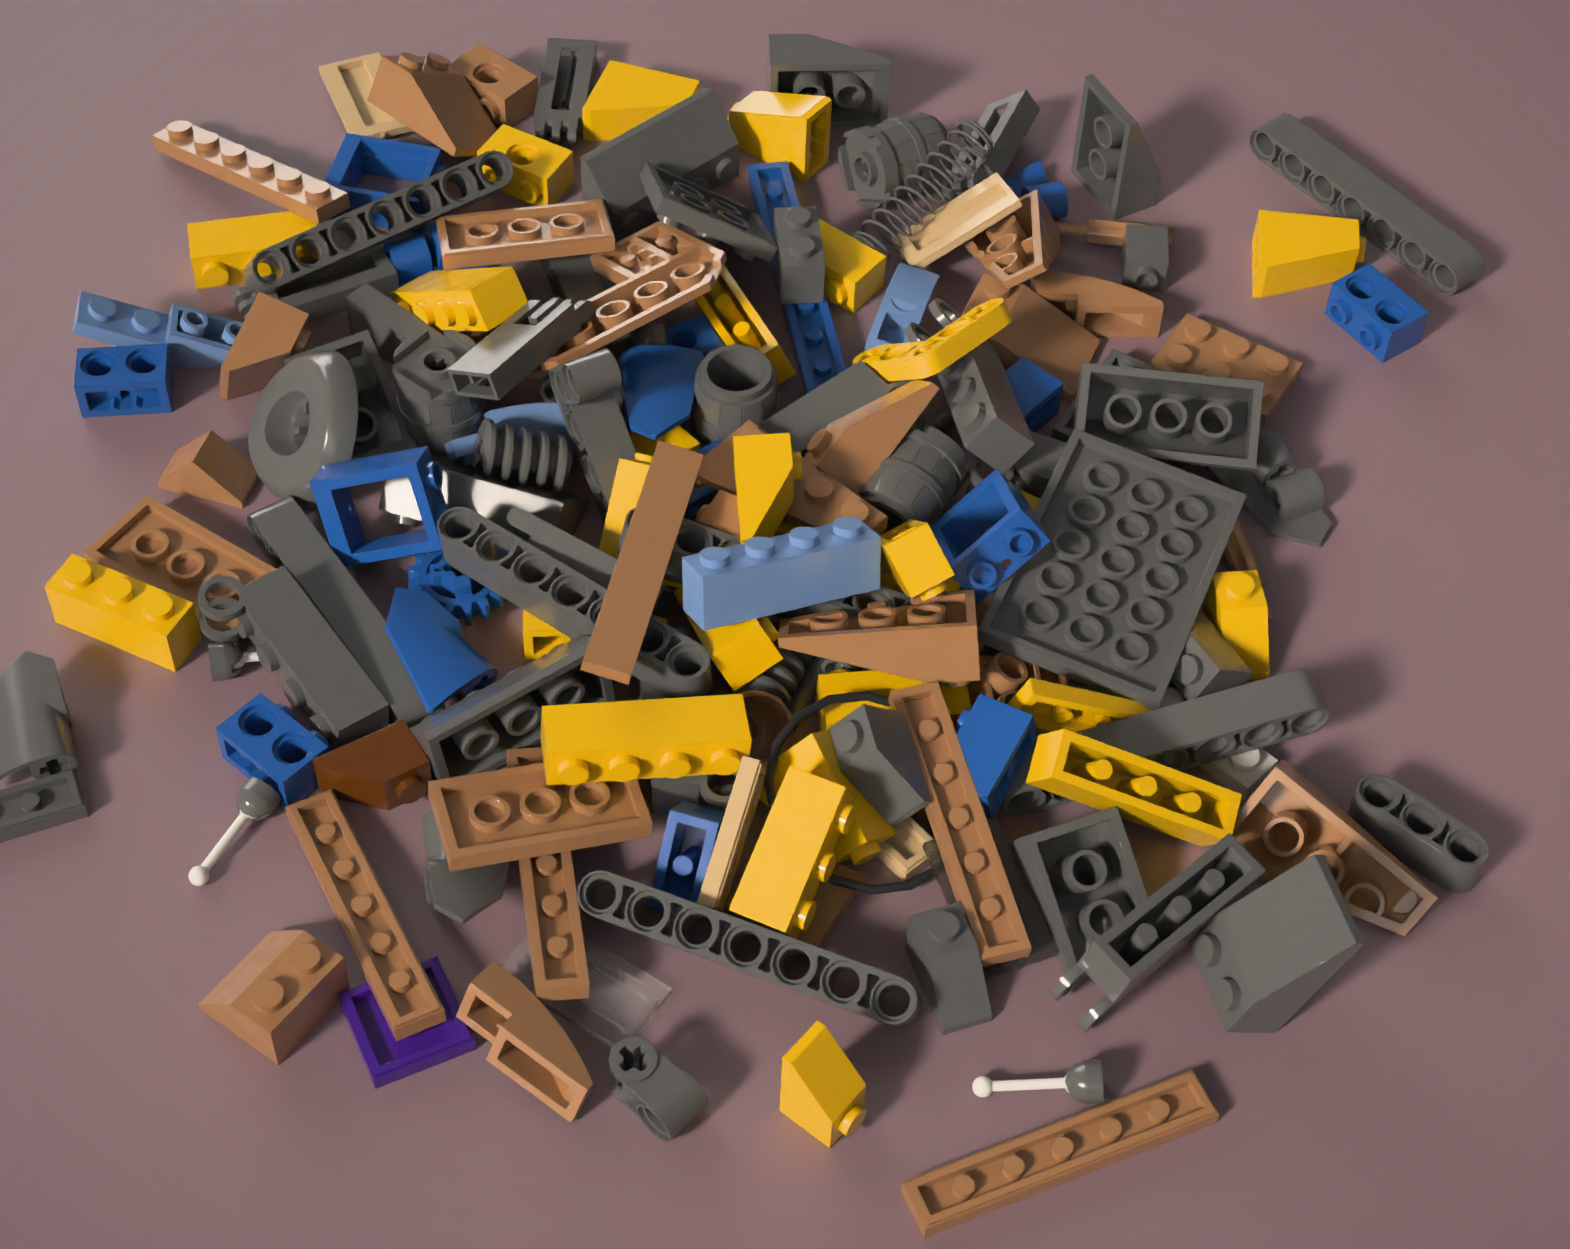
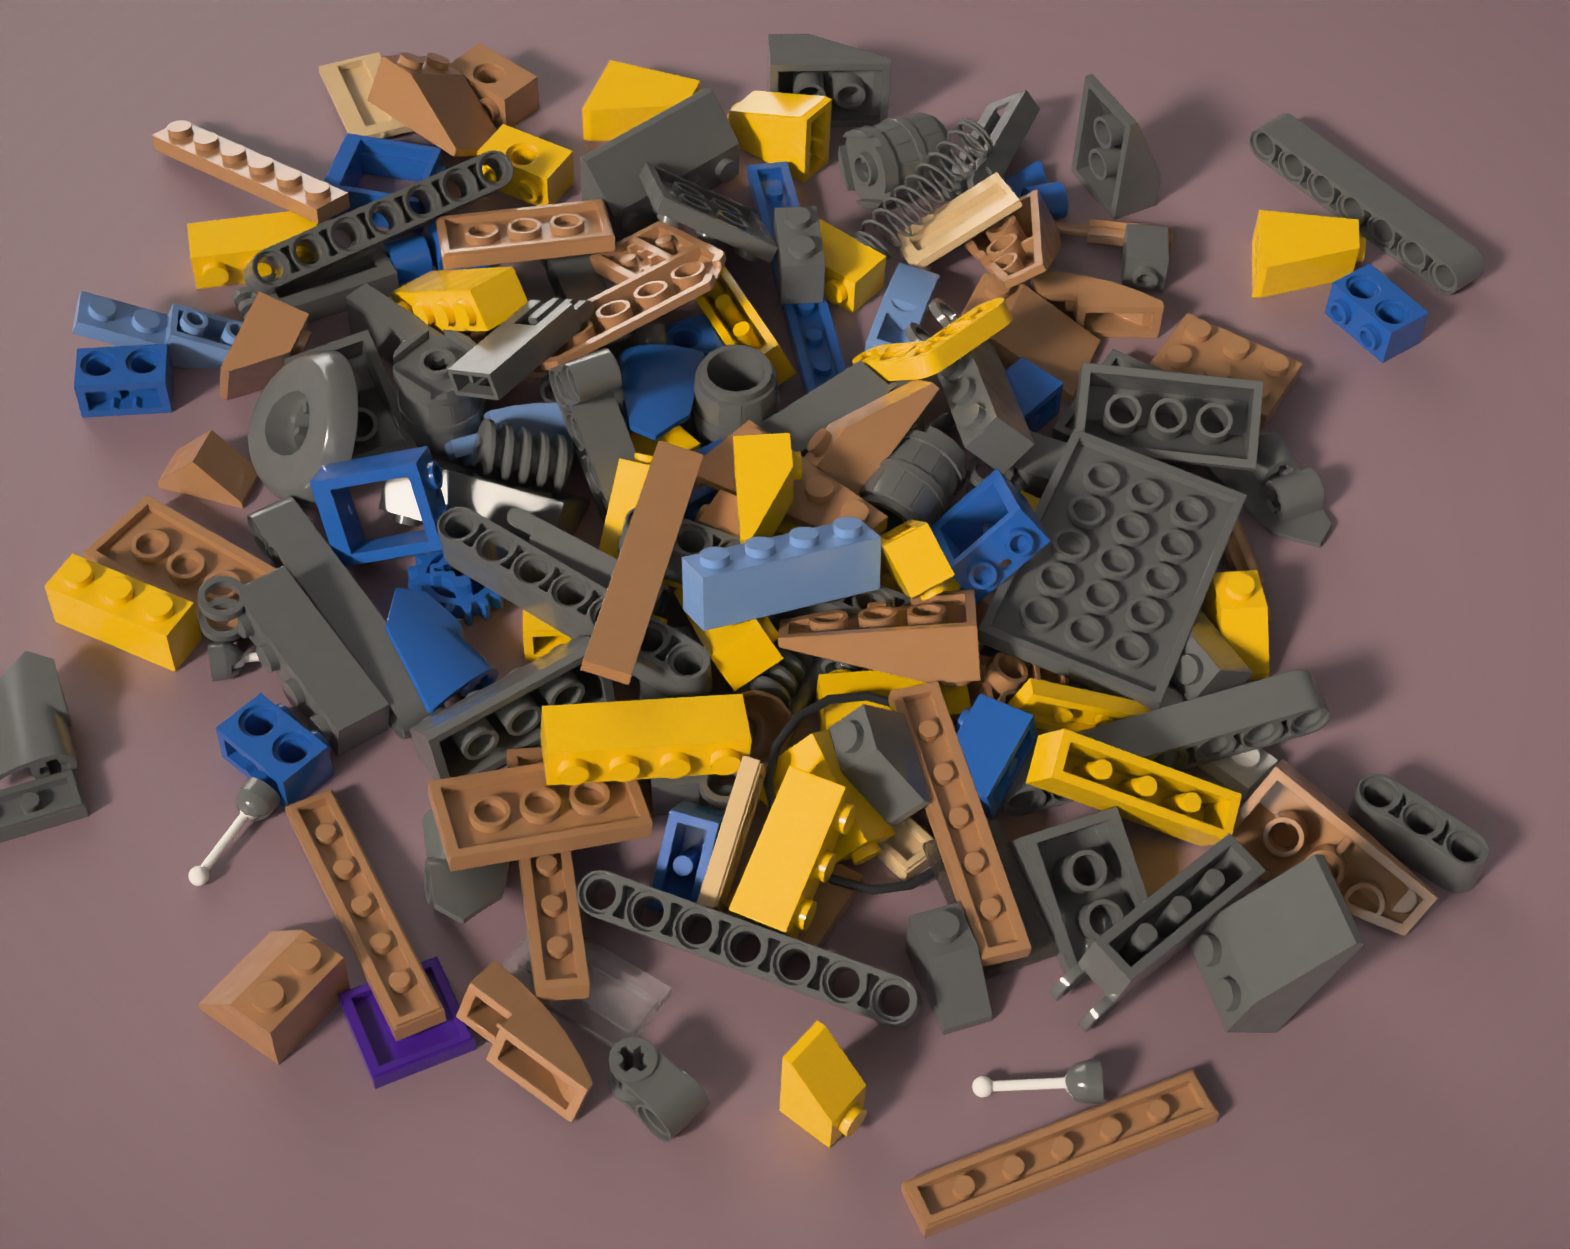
reddish brown slope [312,720,432,811] -> none
dark grey hinge [534,38,597,144] -> none

